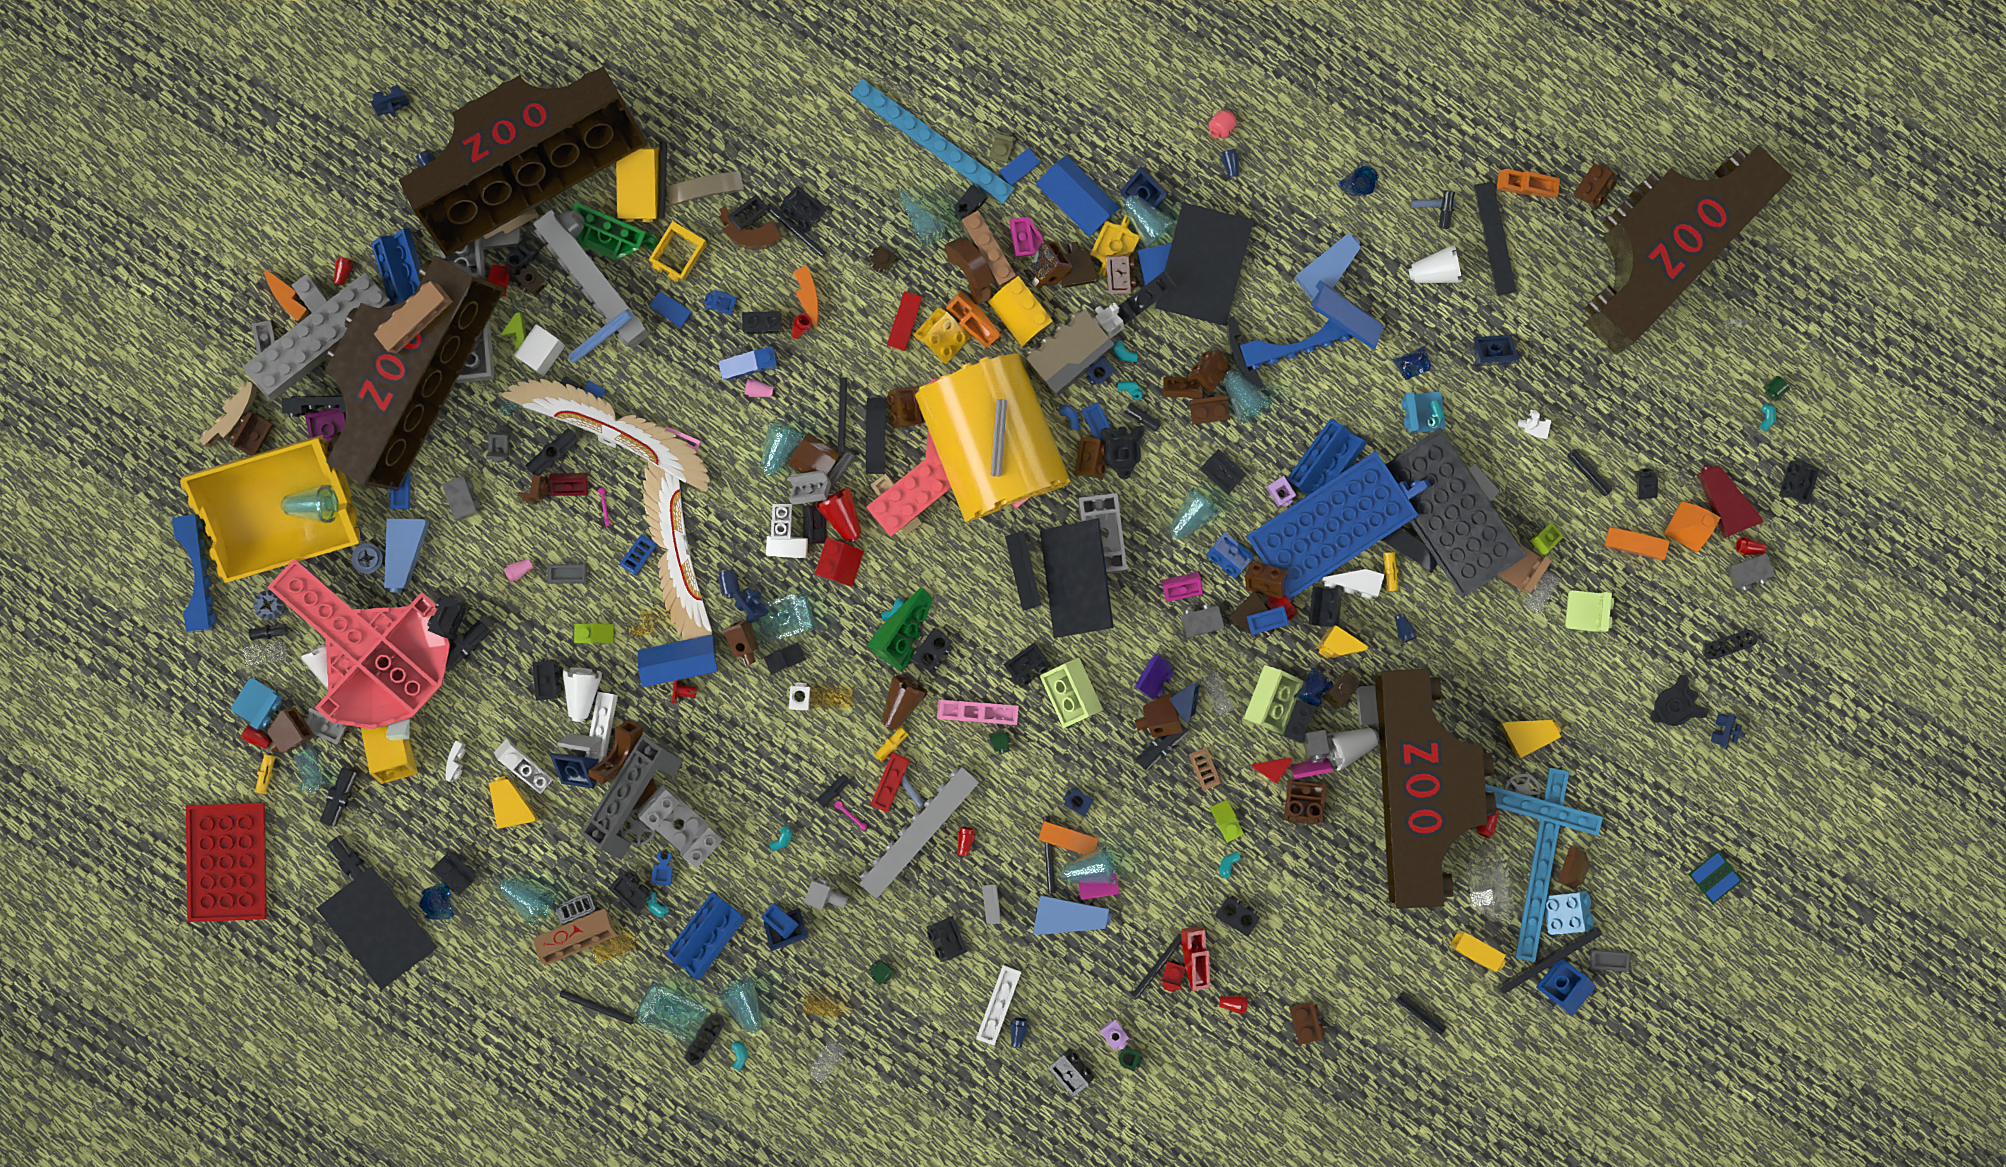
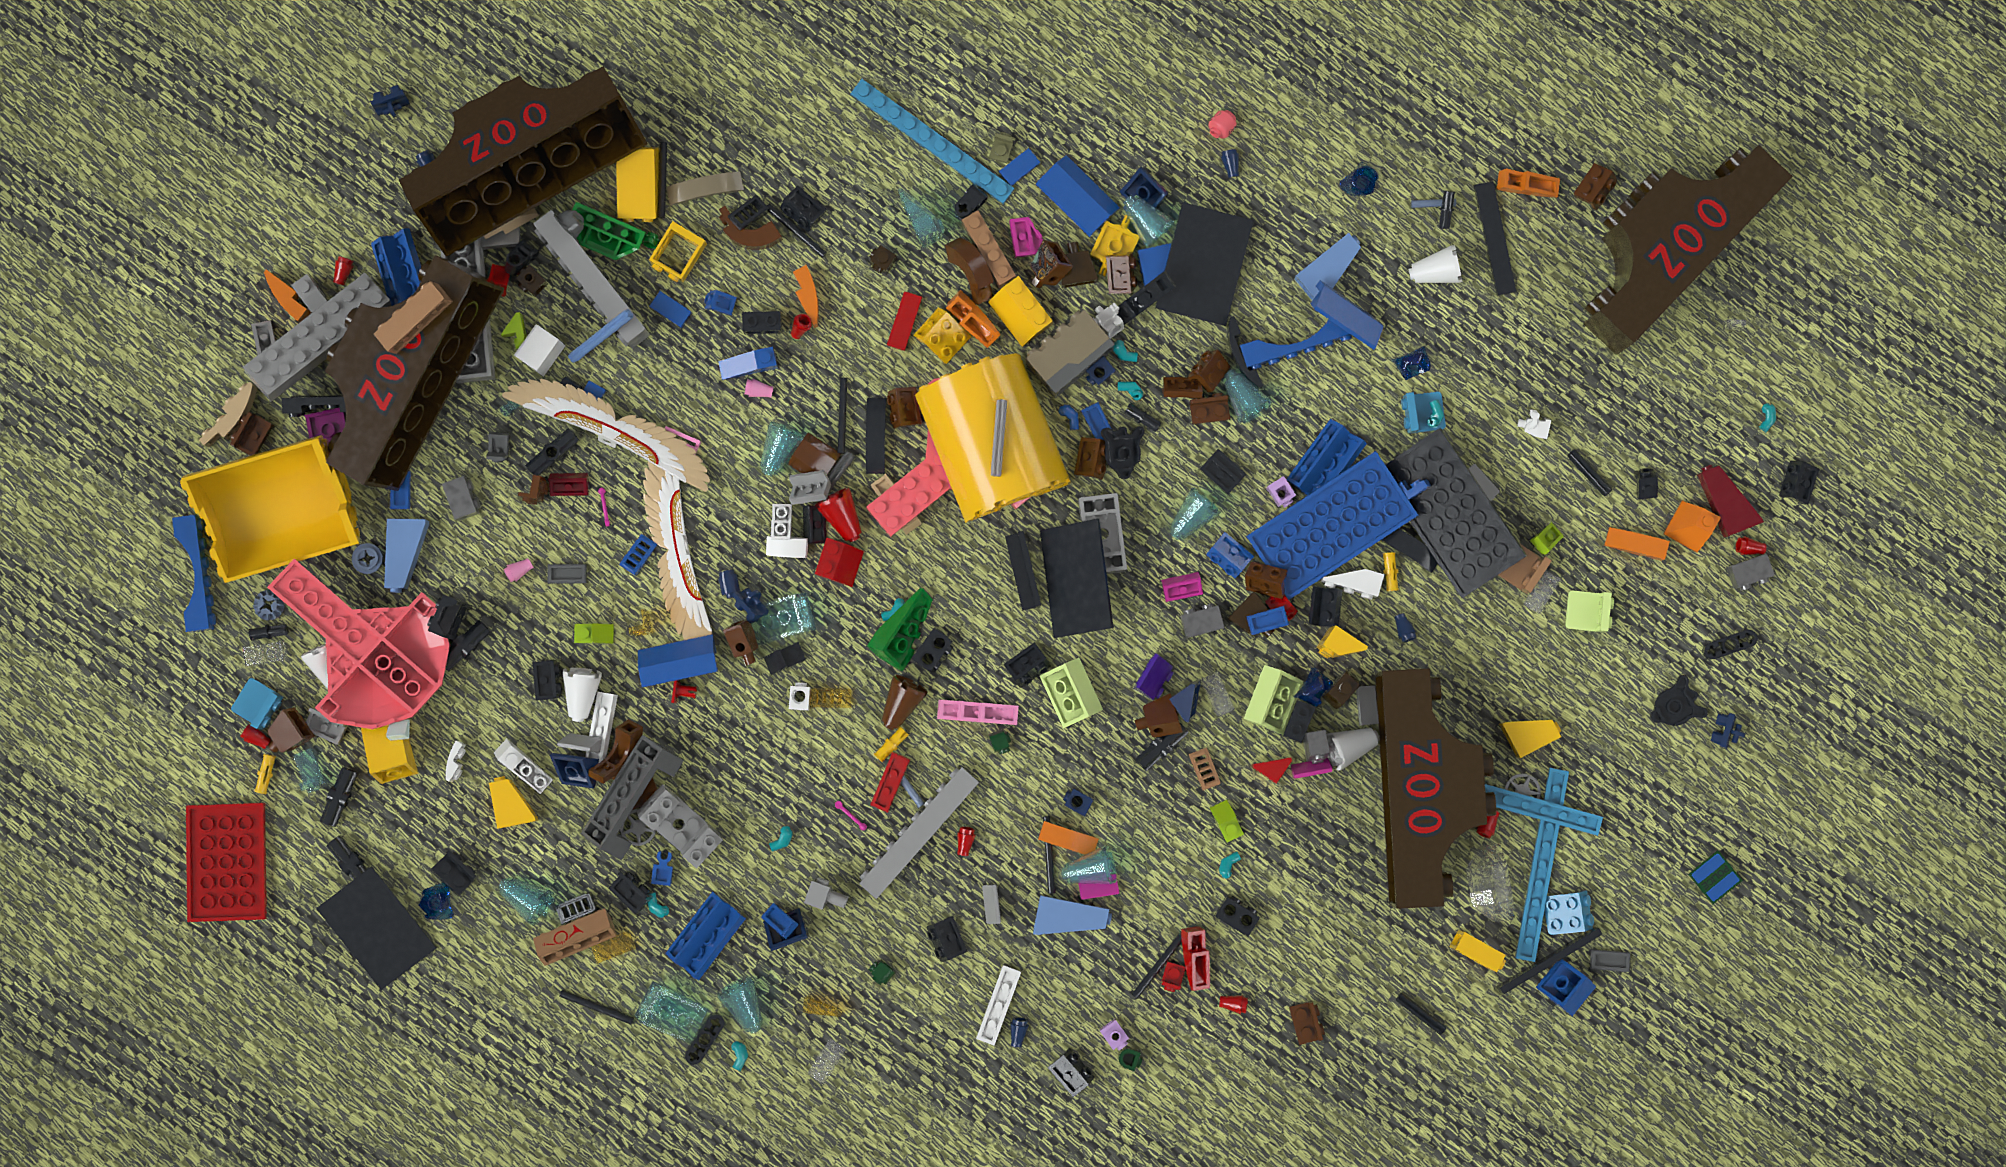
clear light blue cone [281,485,338,523] -> none
black axle [816,774,851,808] -> none
reddish brown slope [1283,779,1327,825] -> none
dark blue slope [1473,335,1519,367] -> none
reddish brown slope [1558,845,1590,889] -> none
dark green plate [1763,376,1790,401] -> none

